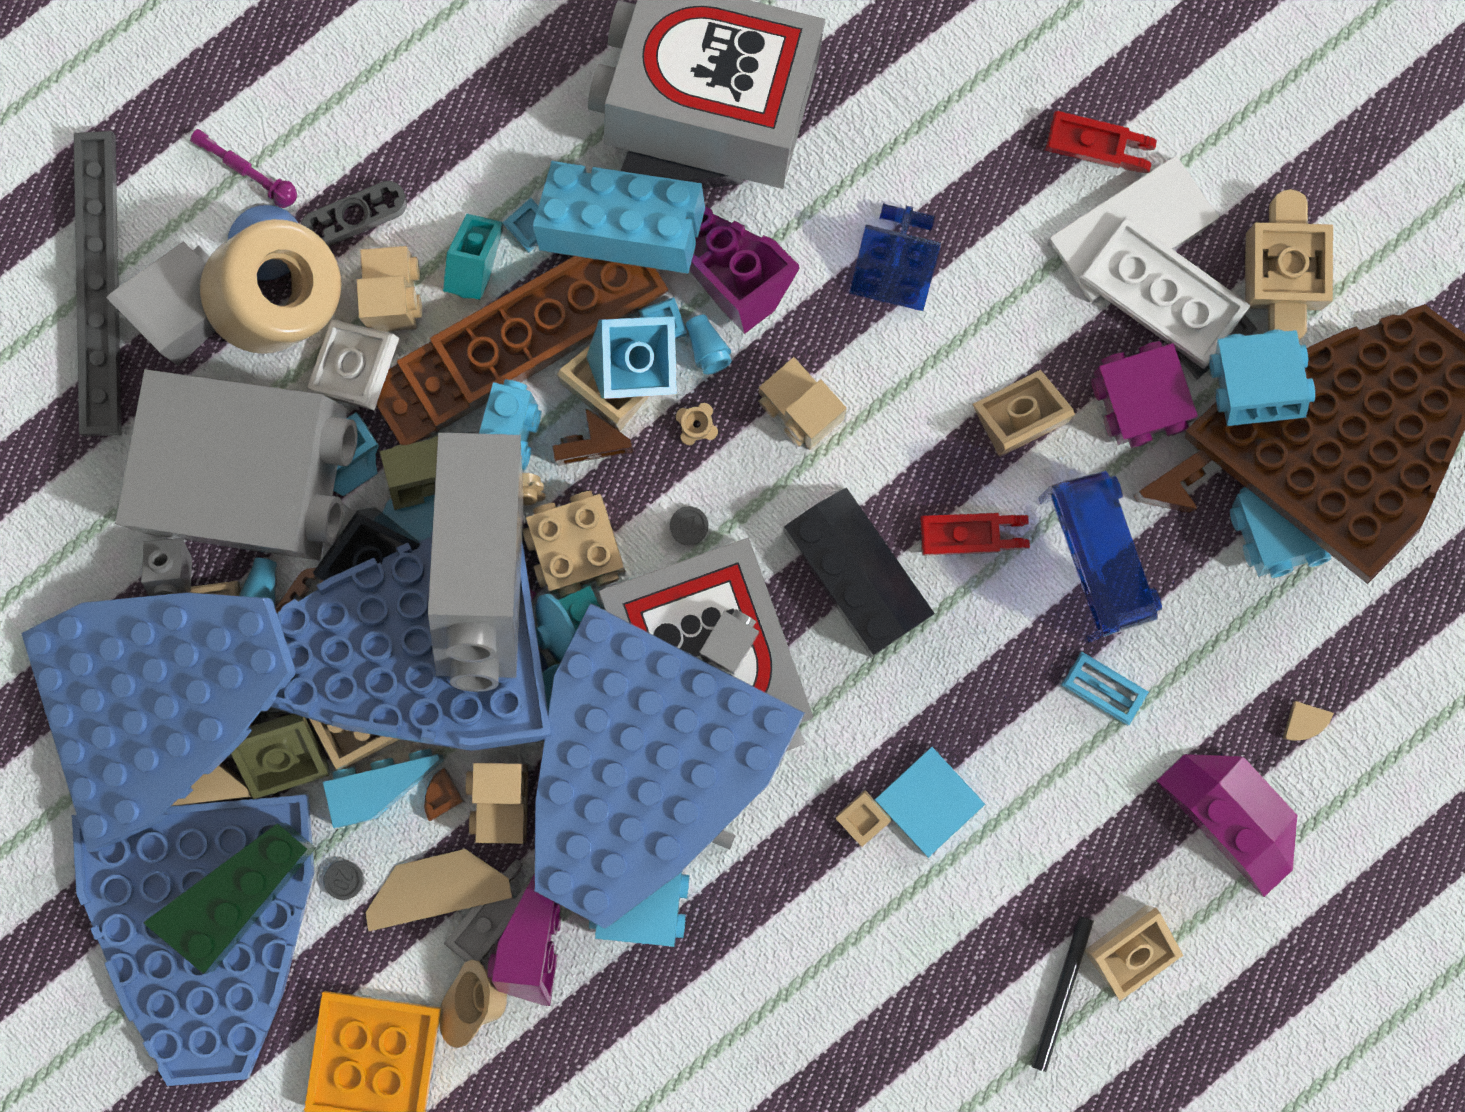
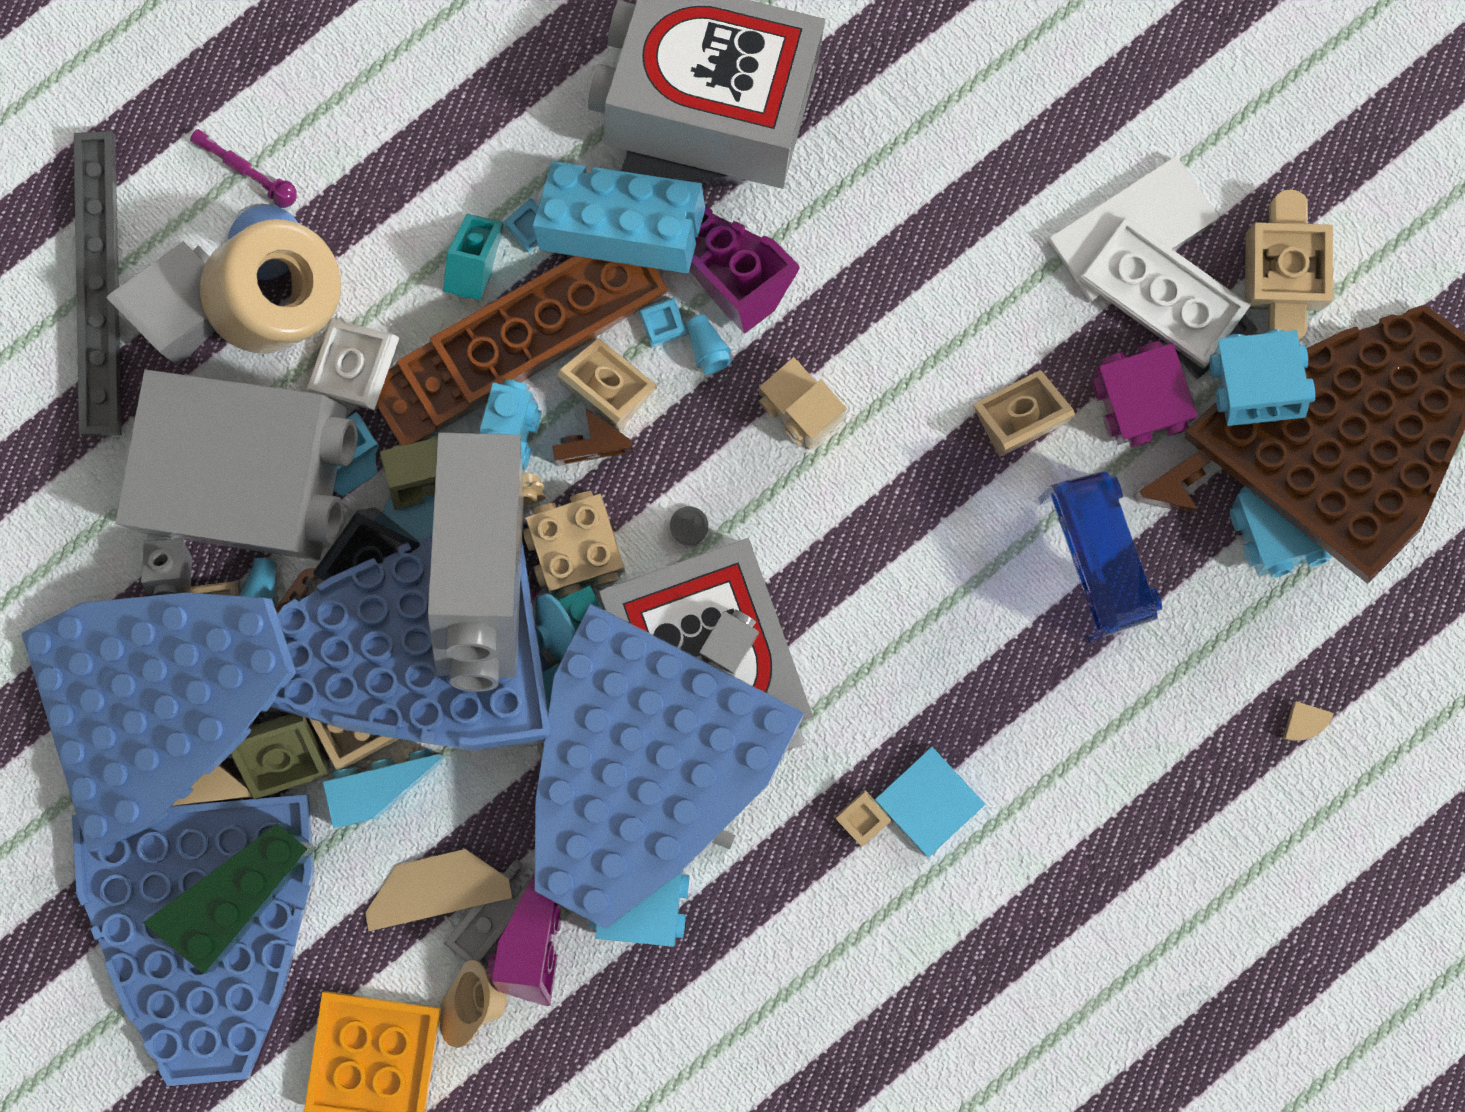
dark grey beam [301,181,407,247] -> none
dark grey piece [324,860,364,900] -> none
tan brick [356,246,422,332] -> none
dark orange tile [424,768,465,821] -> none
tan brick [465,763,528,844] -> none
medium azure slope [586,316,677,399] -> none
tan plate [676,403,718,445] -> none
black slope [783,487,935,658] -> none
clear blue plate [849,203,941,311] -> none
red hinge [920,513,1030,556] -> none
black bar [1031,916,1094,1072] -> none
red hinge [1045,111,1157,173] -> none
medium azure tile [1061,652,1149,726] -> none
tan slope [1084,905,1184,1001] -> none
magenta wedge [1155,754,1298,897] -> none

